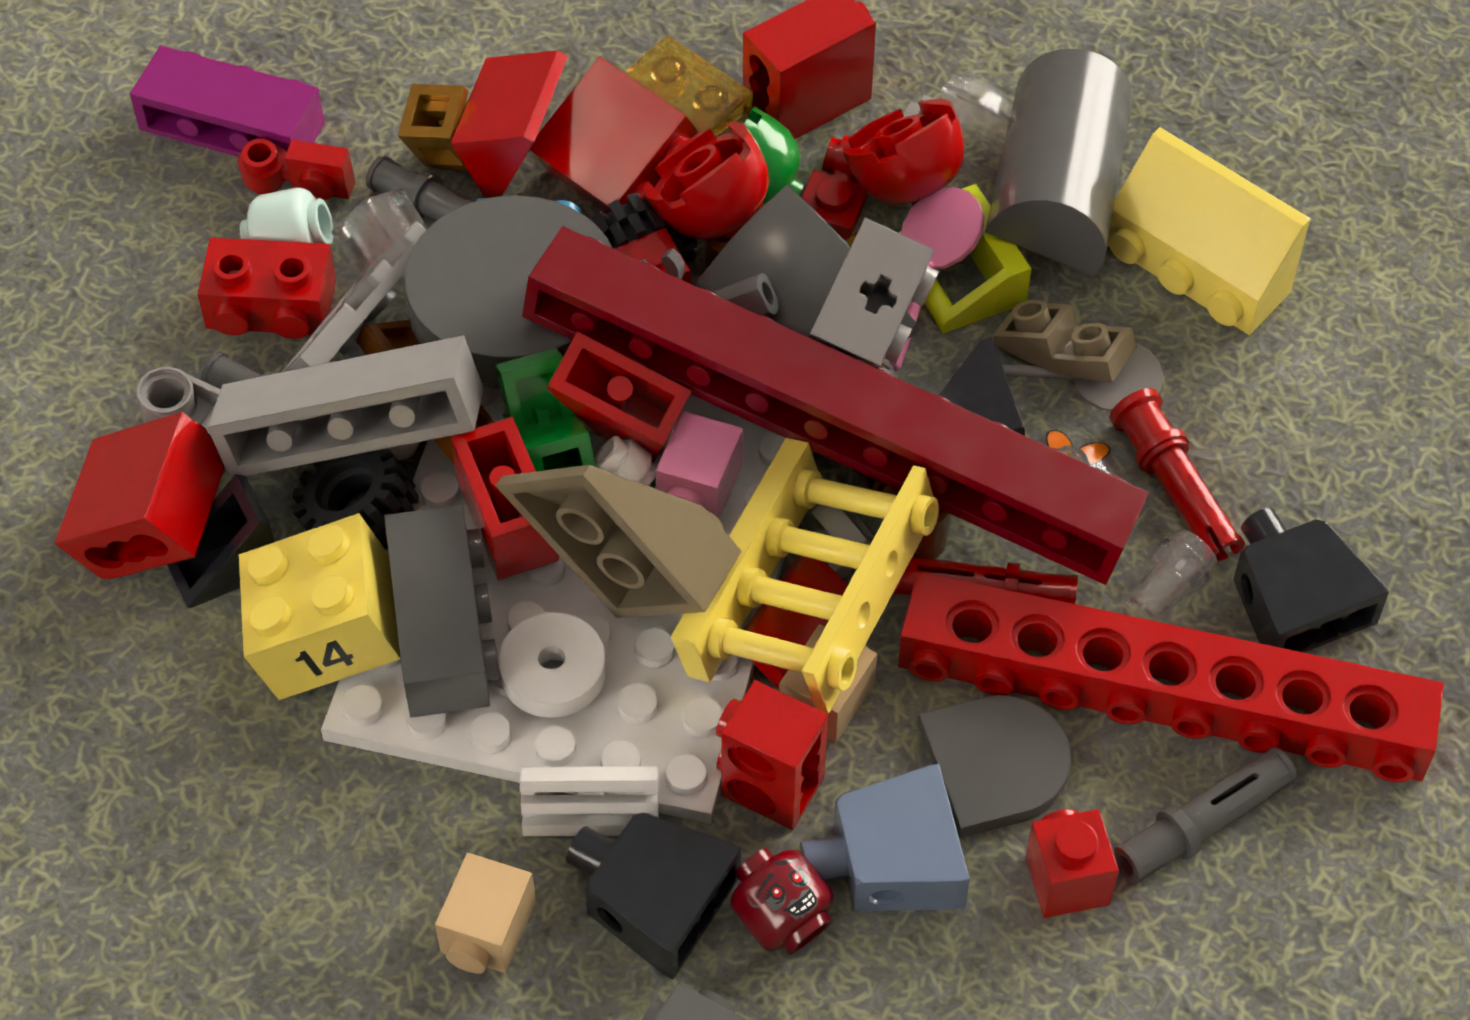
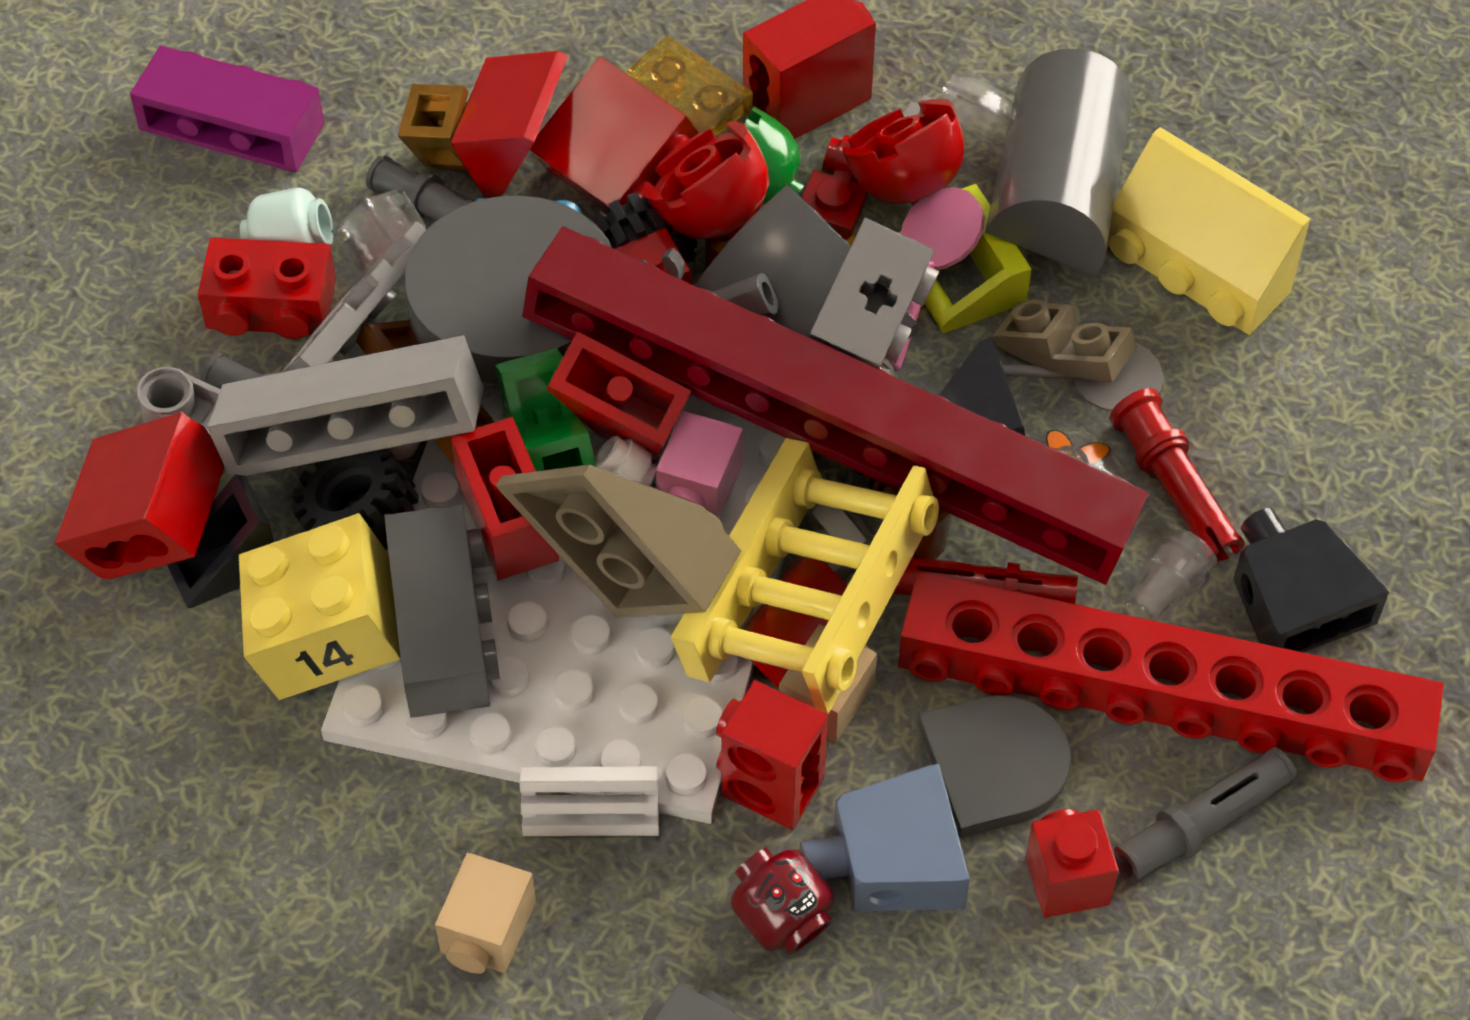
red plate [237,138,356,200] -> none
white piece [498,612,607,718] -> none
black torso [566,813,741,980] -> none

